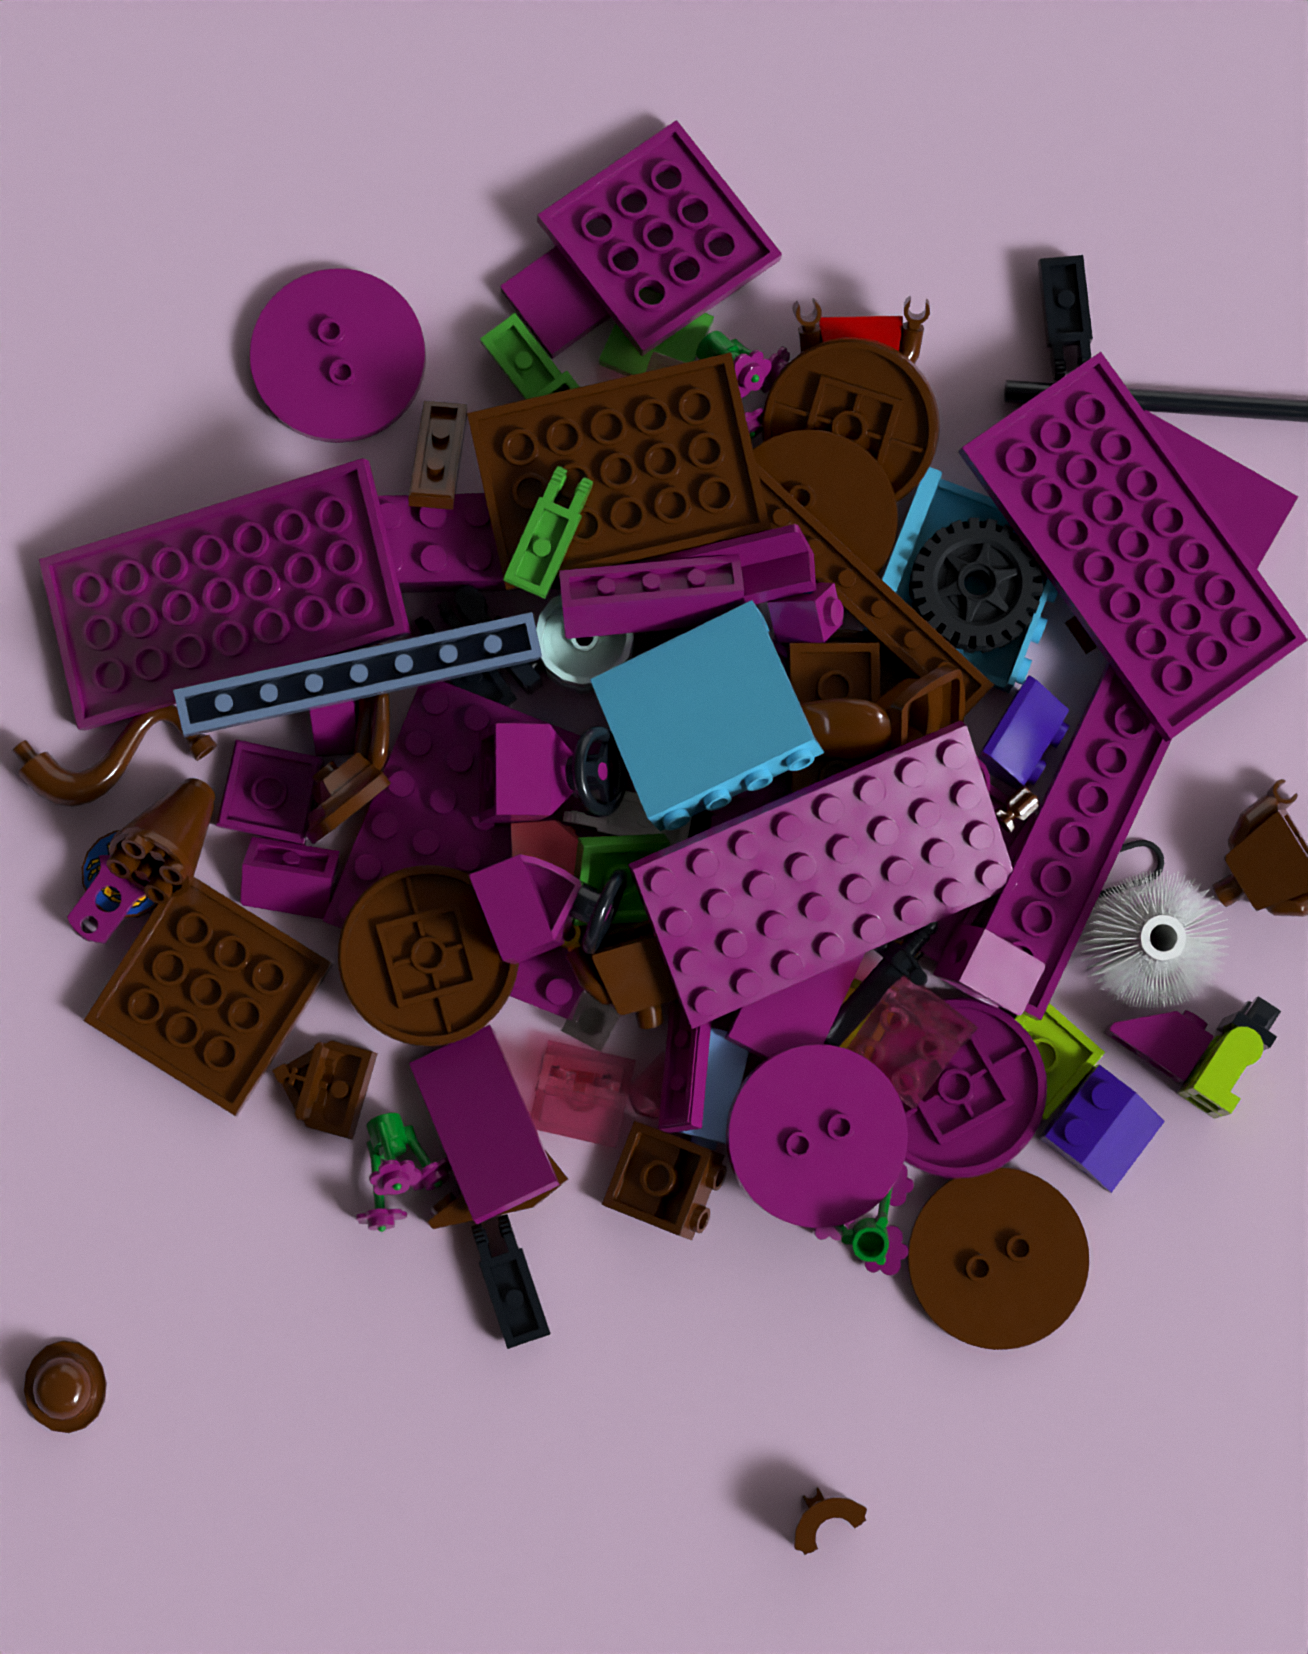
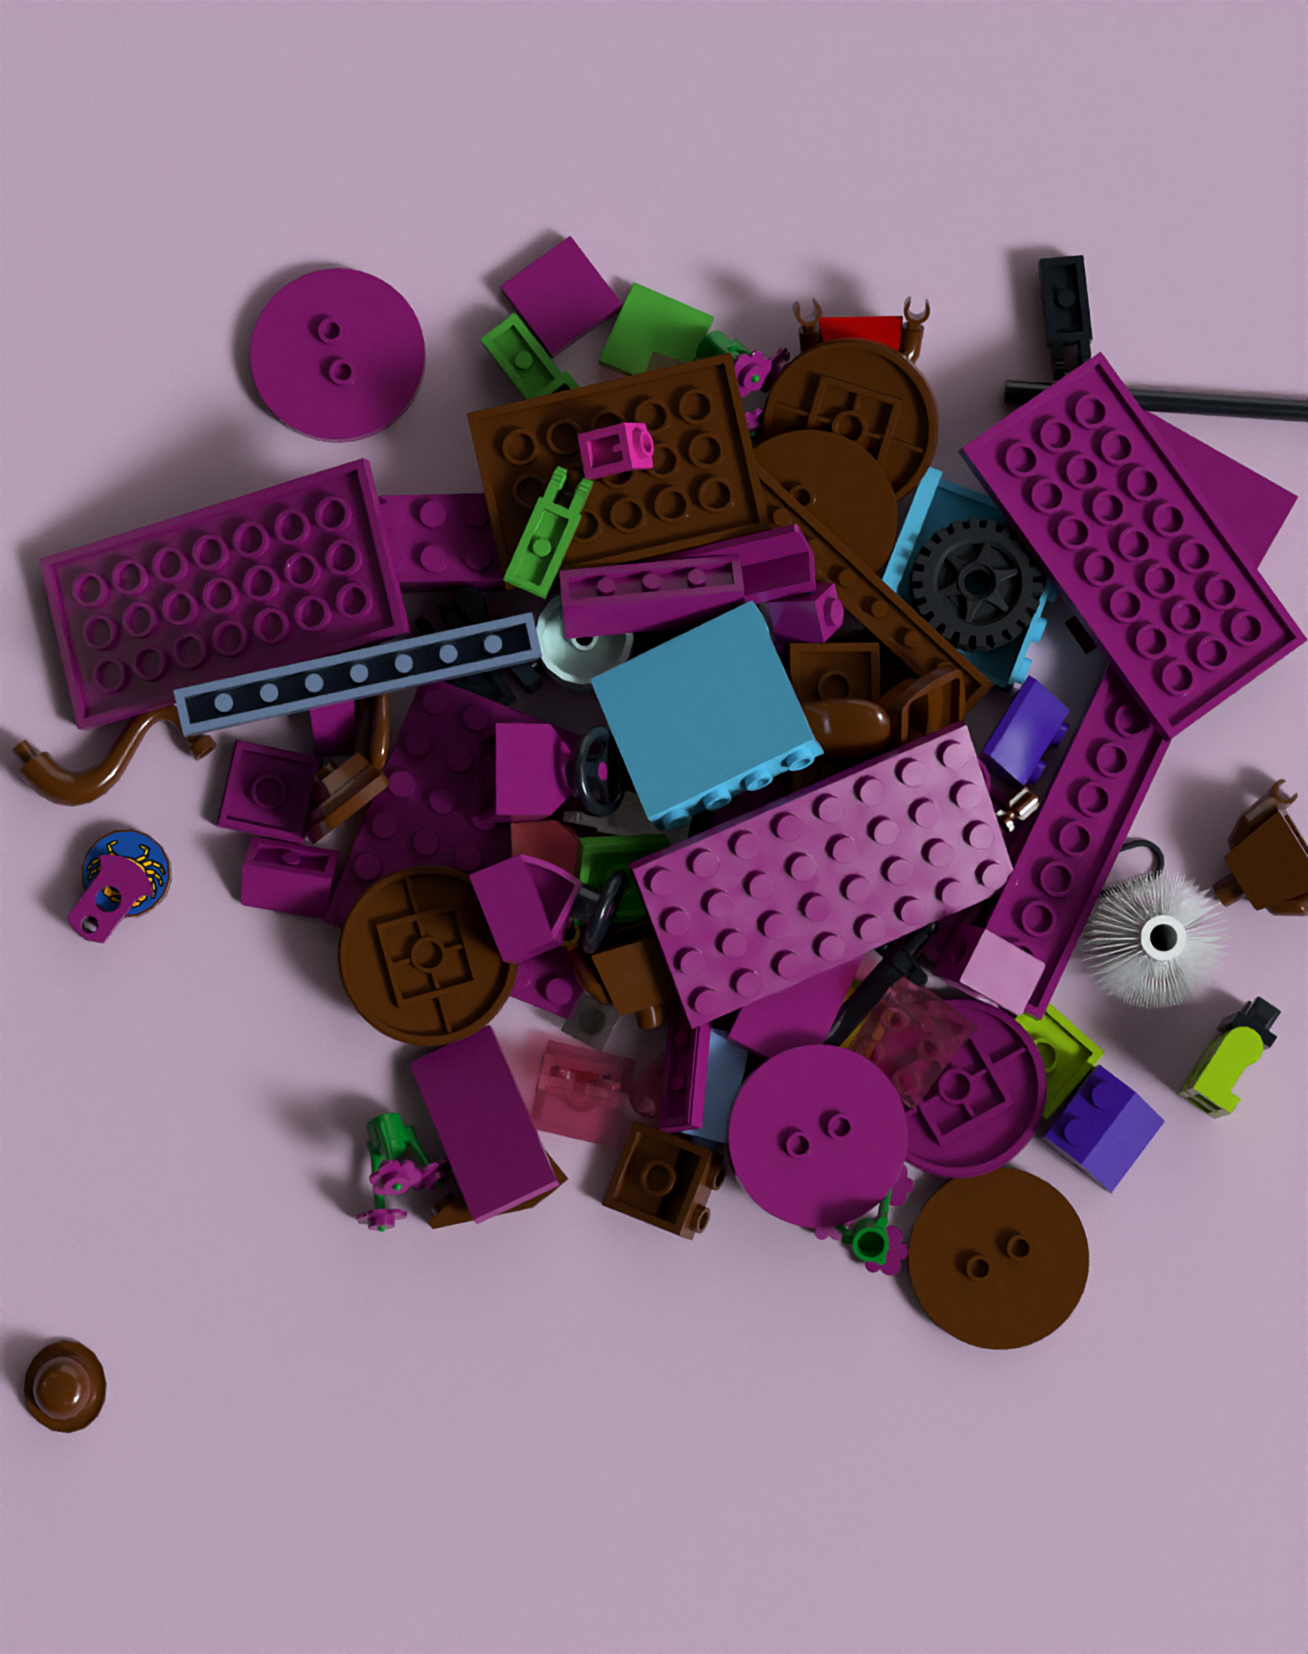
reddish brown plate [83,877,334,1116] -> none
reddish brown cone [106,778,216,904] -> none
reddish brown slope [272,1040,378,1140] -> none
reddish brown tile [408,401,467,510] -> none
black hinge [471,1214,551,1349] -> none
magenta piece [537,120,782,356] -> none
reddish brown piece [794,1487,867,1555] -> none
magenta slope [1103,1010,1214,1083] -> none
none -> dark pink bracket [577,423,654,479]

